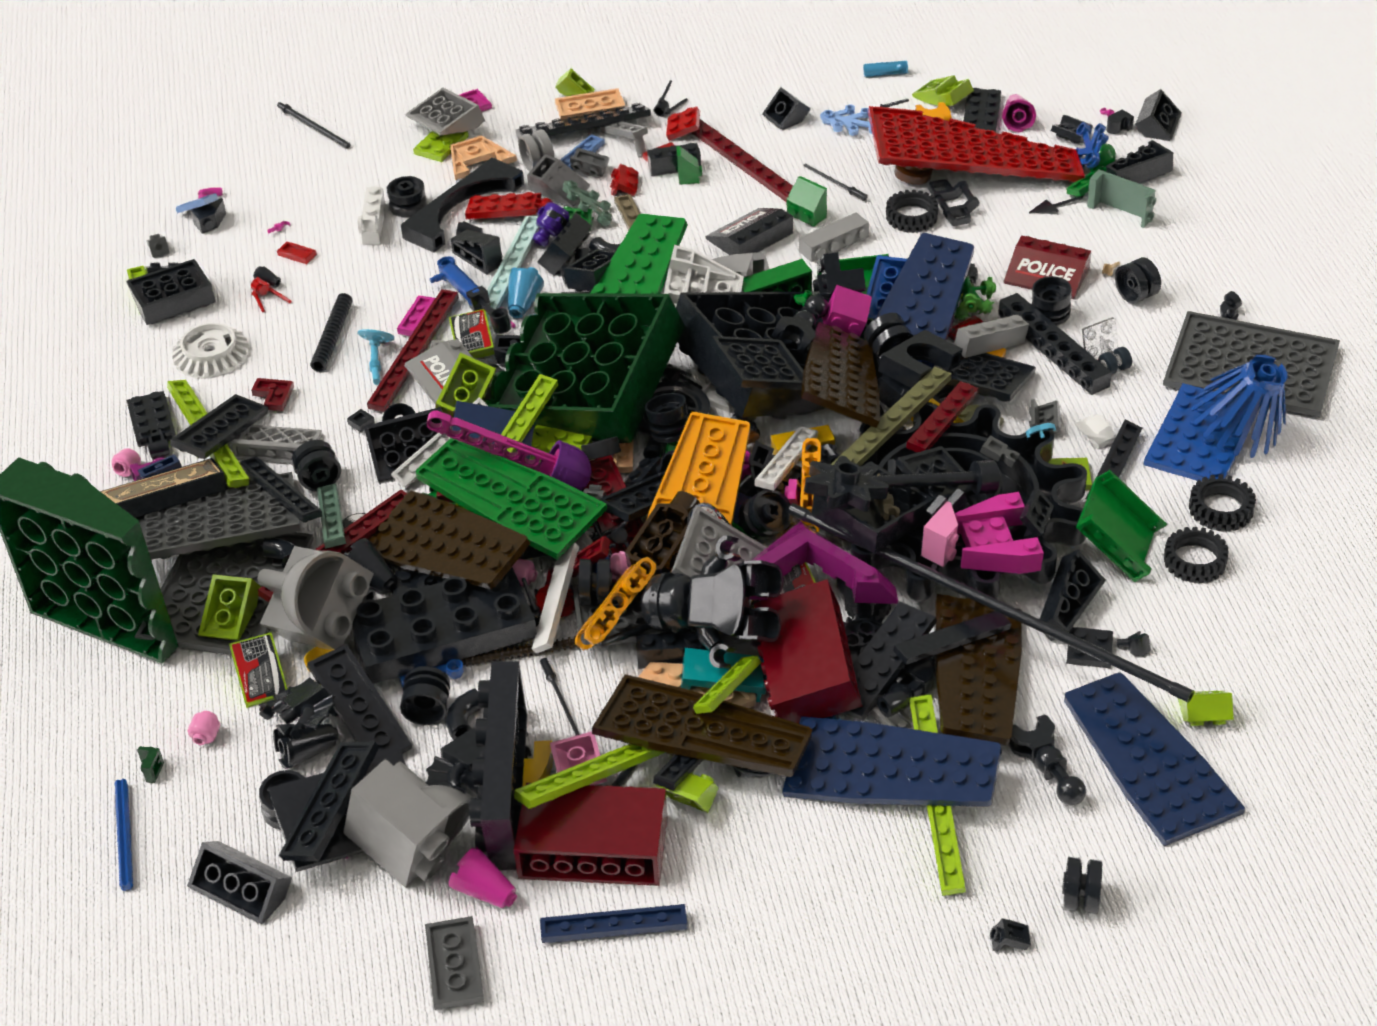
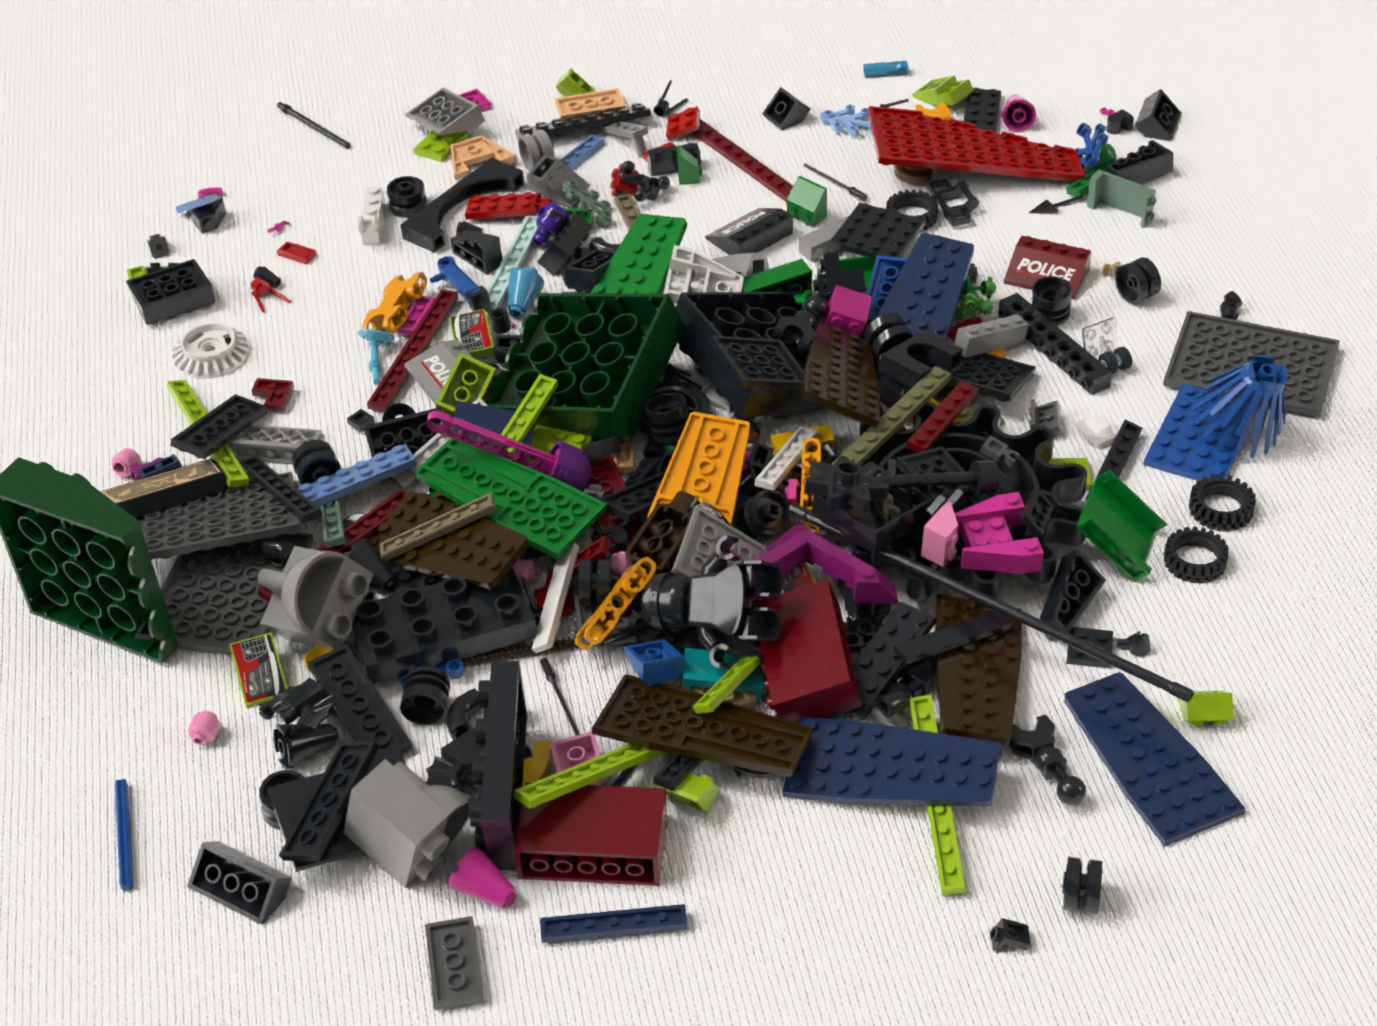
black hinge [126,391,176,458] -> none
dark green bracket [137,746,164,783] -> none
lime slope [198,575,261,641] -> none
black piece [310,293,353,372] -> none
dark grey bracket [570,147,610,177] -> none
medium azure piece [1026,423,1056,438] -> none
black bracket [1051,114,1093,144] -> none
none -> medium blue plate [297,444,418,507]
none -> light orange piece [362,272,427,333]
none -> dark tan tile [380,493,497,562]
none -> black piece [618,160,670,202]
none -> blue slope [624,639,684,687]
none -> black plate [830,202,925,259]

